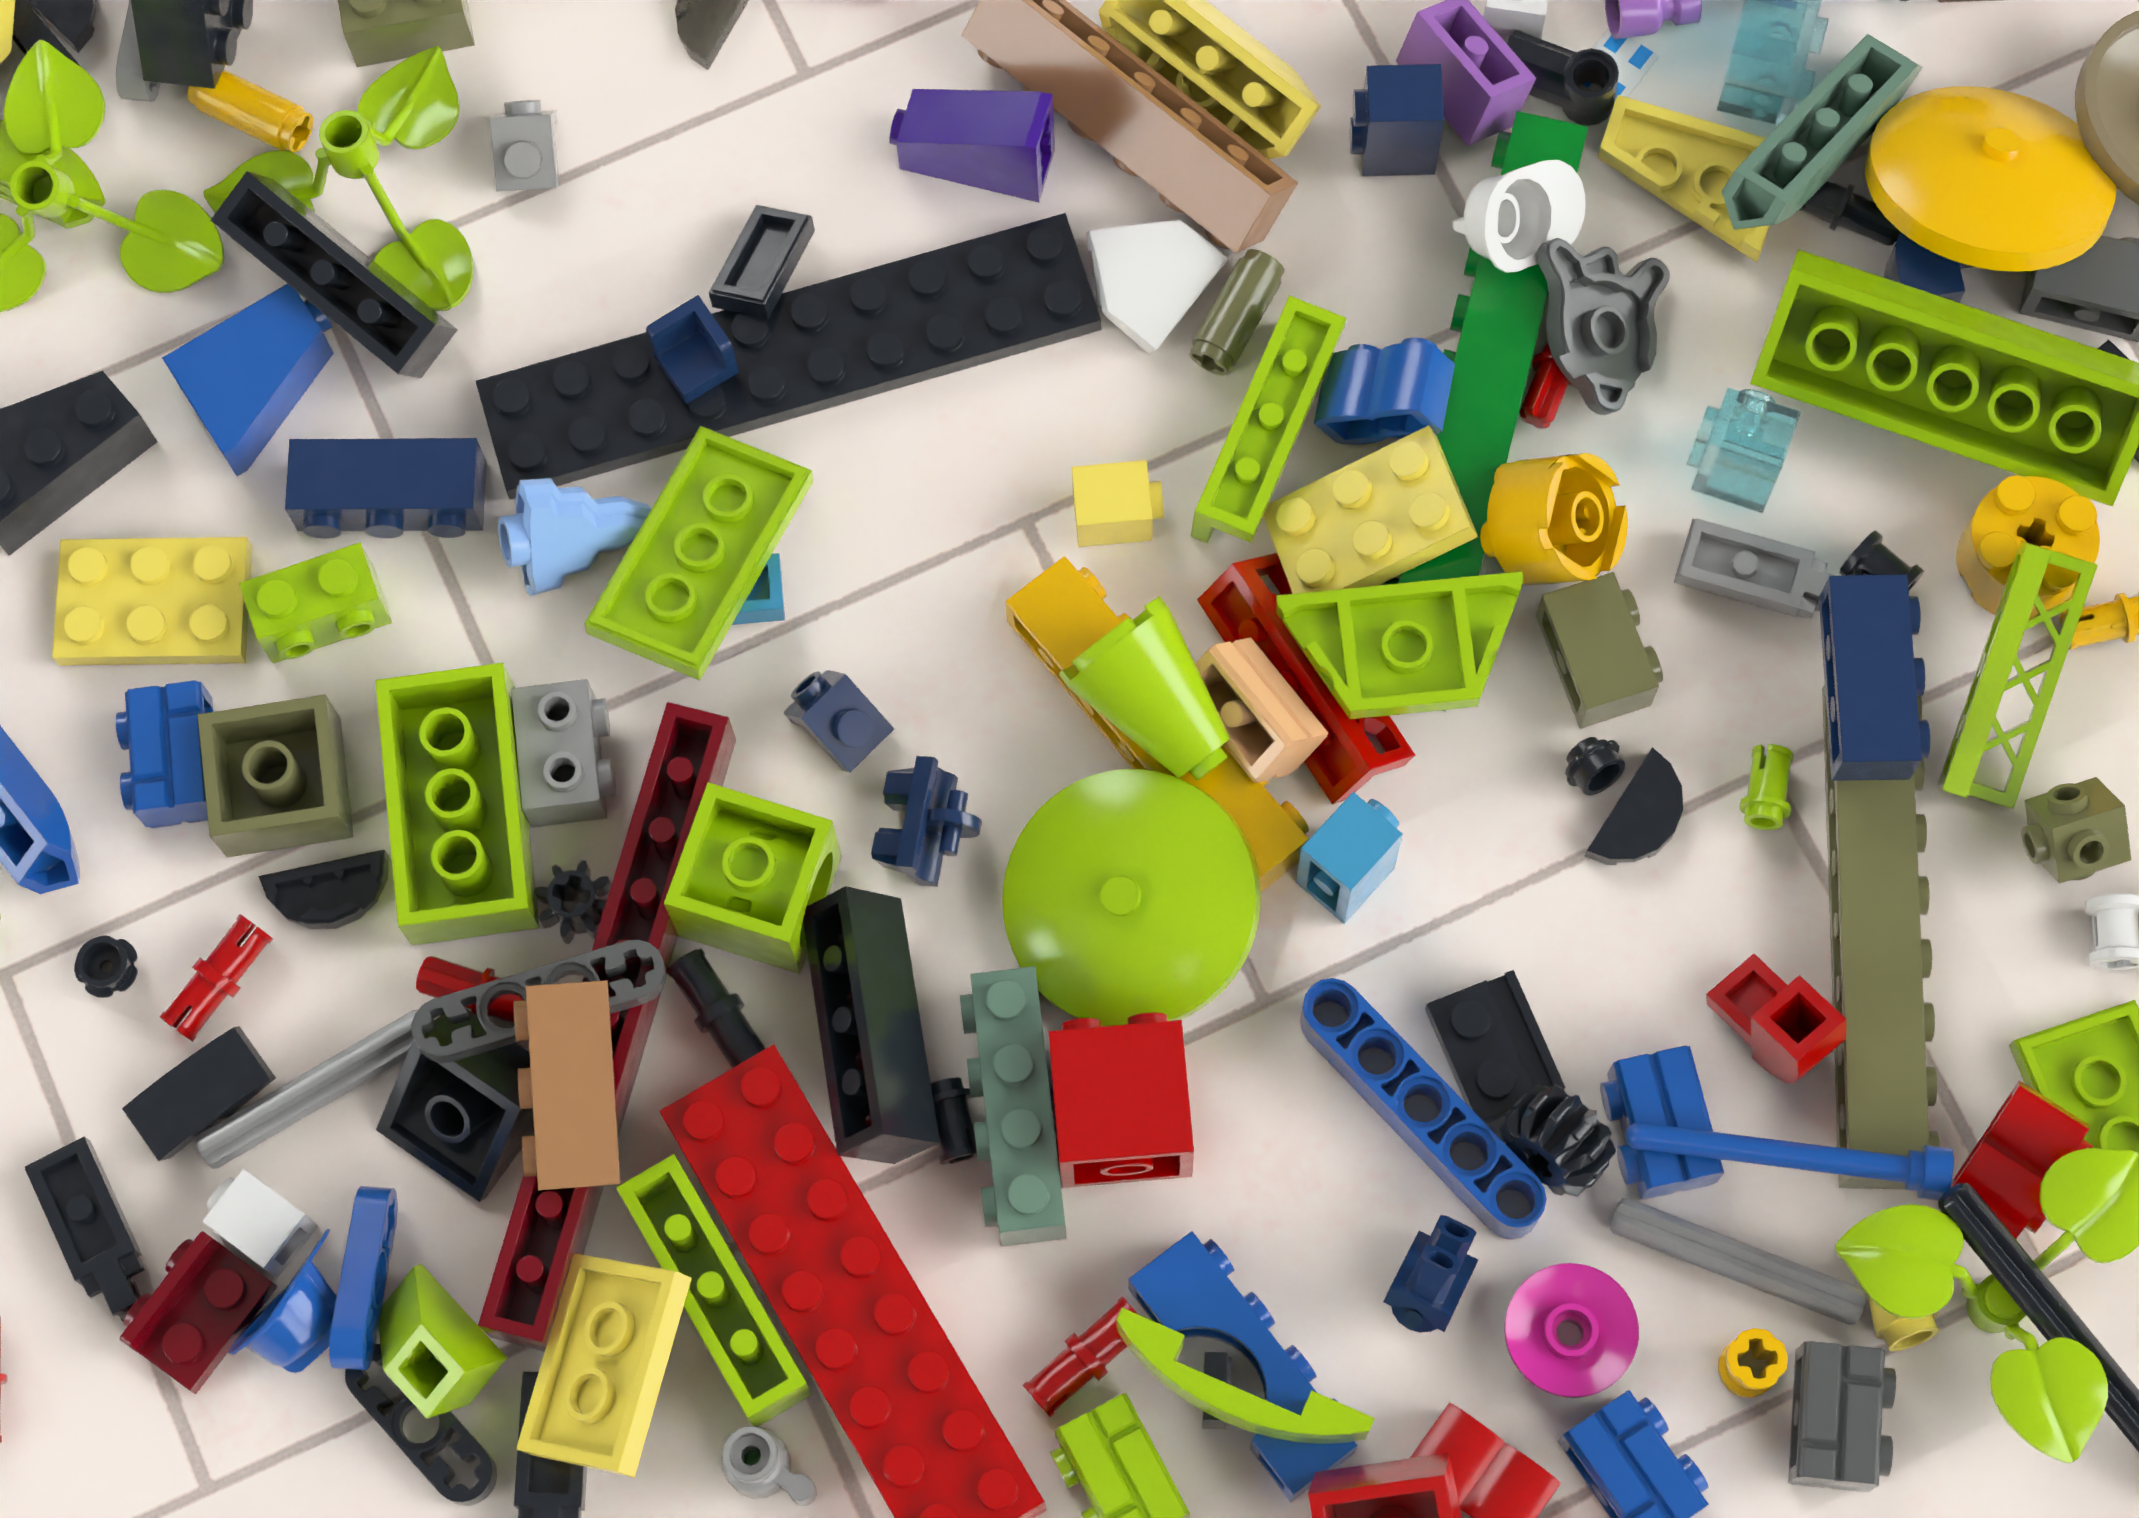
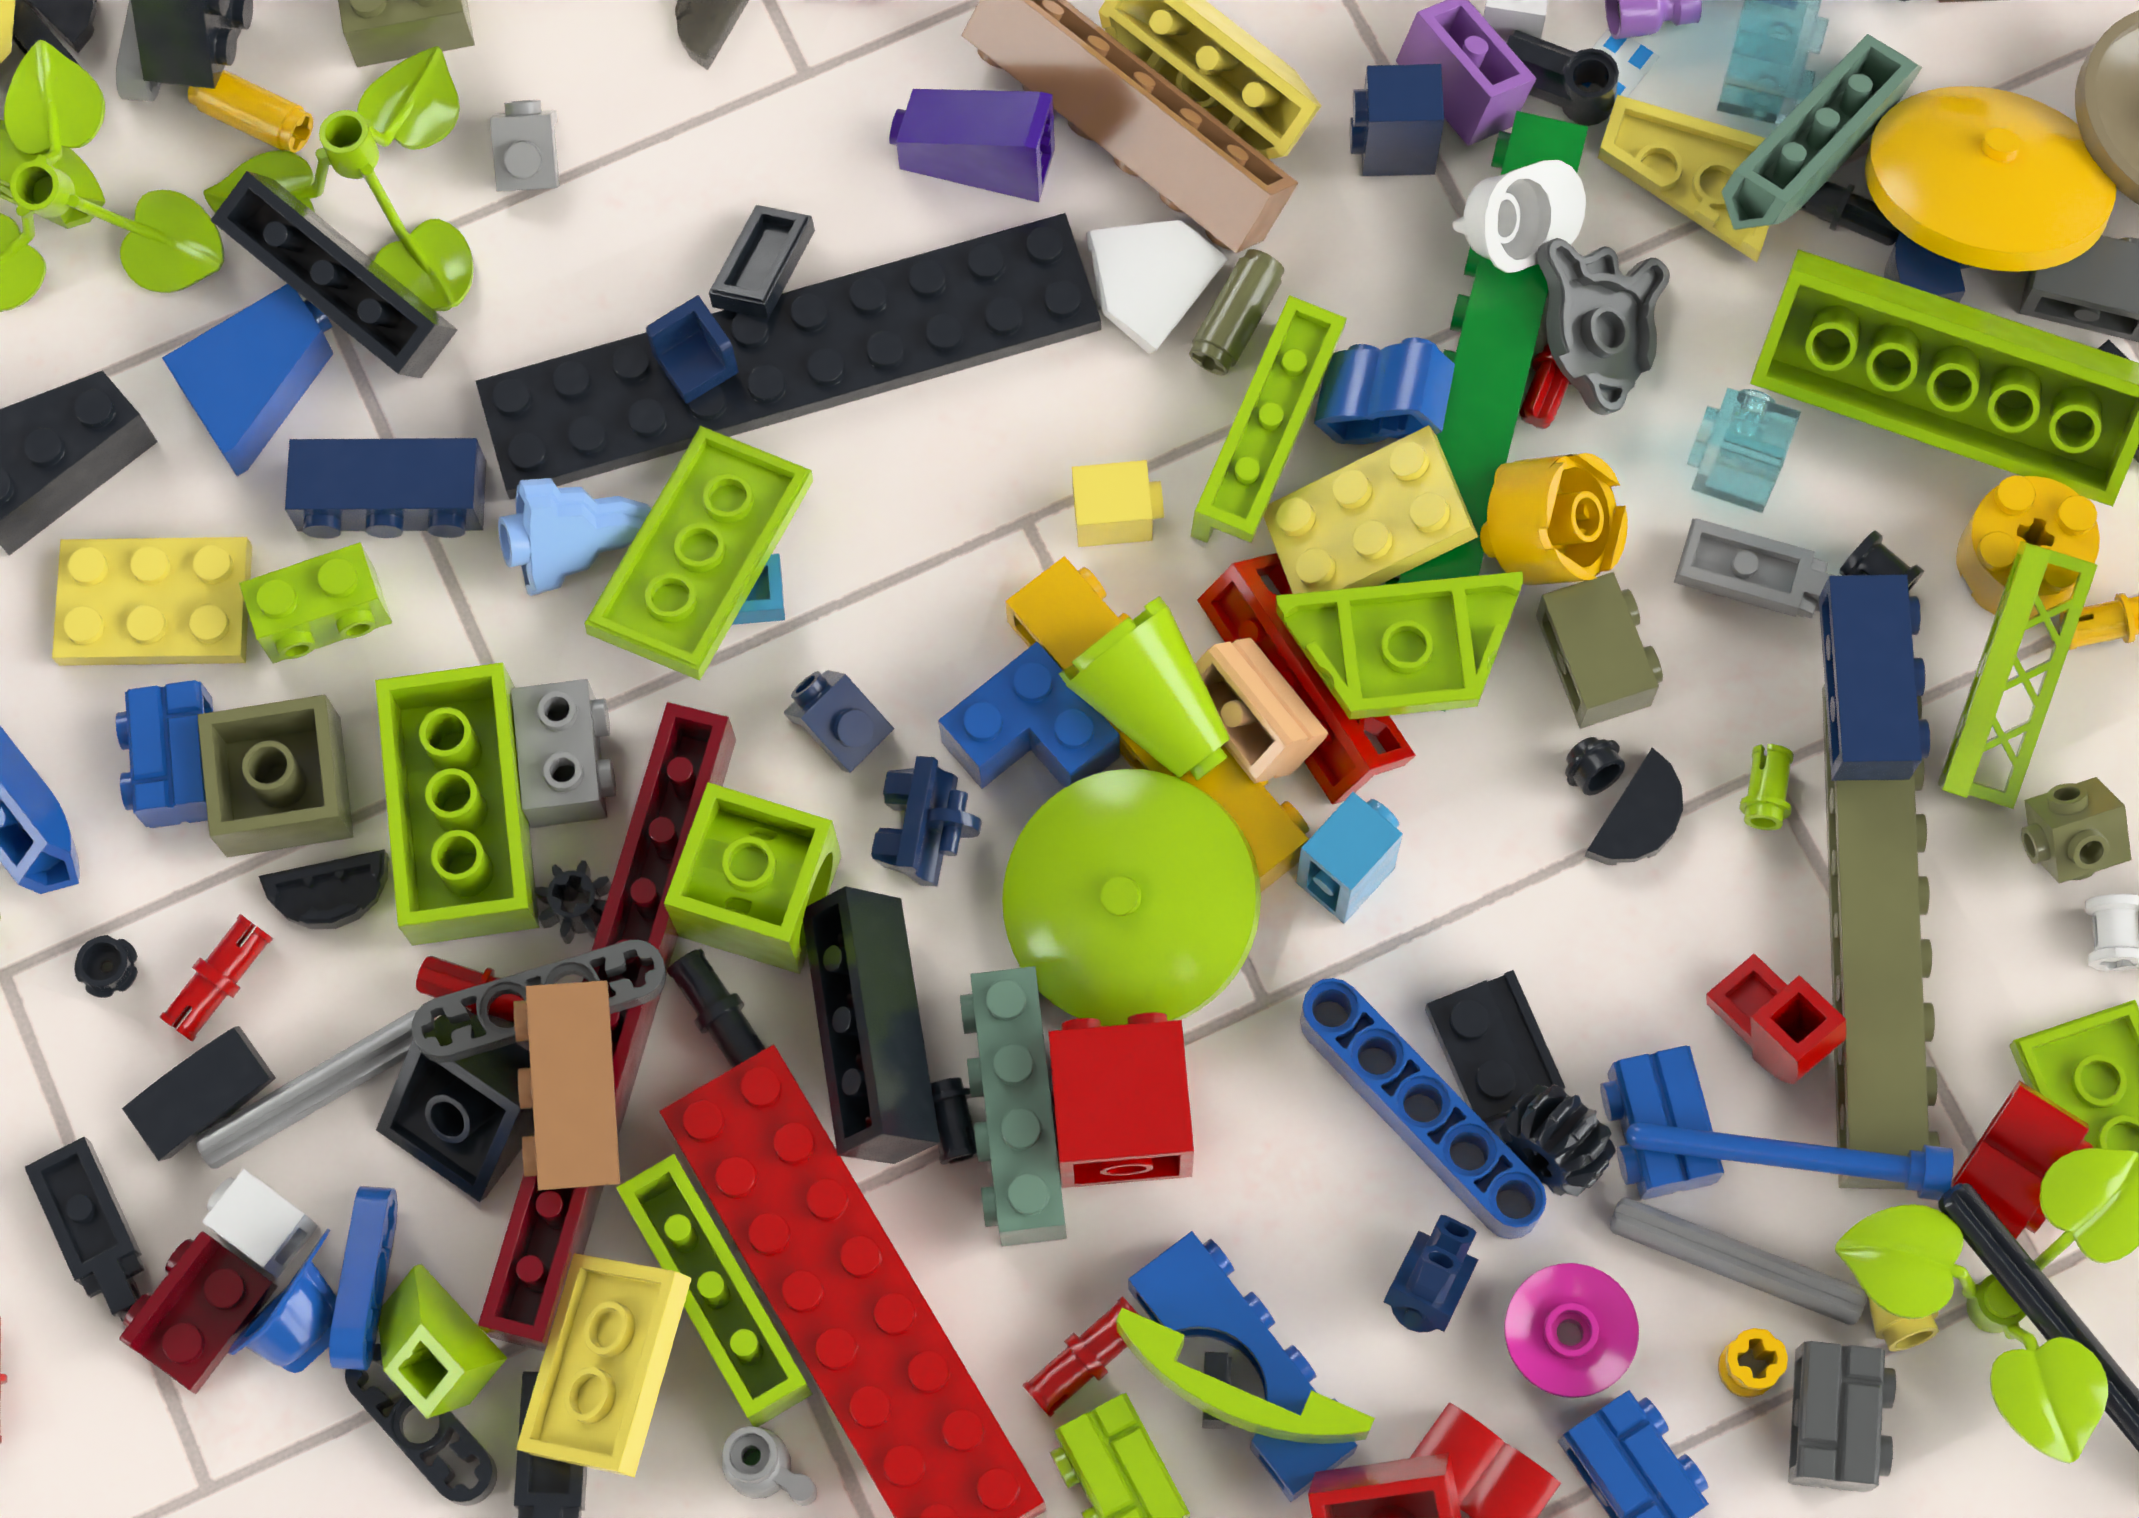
none -> blue brick [938,642,1120,789]

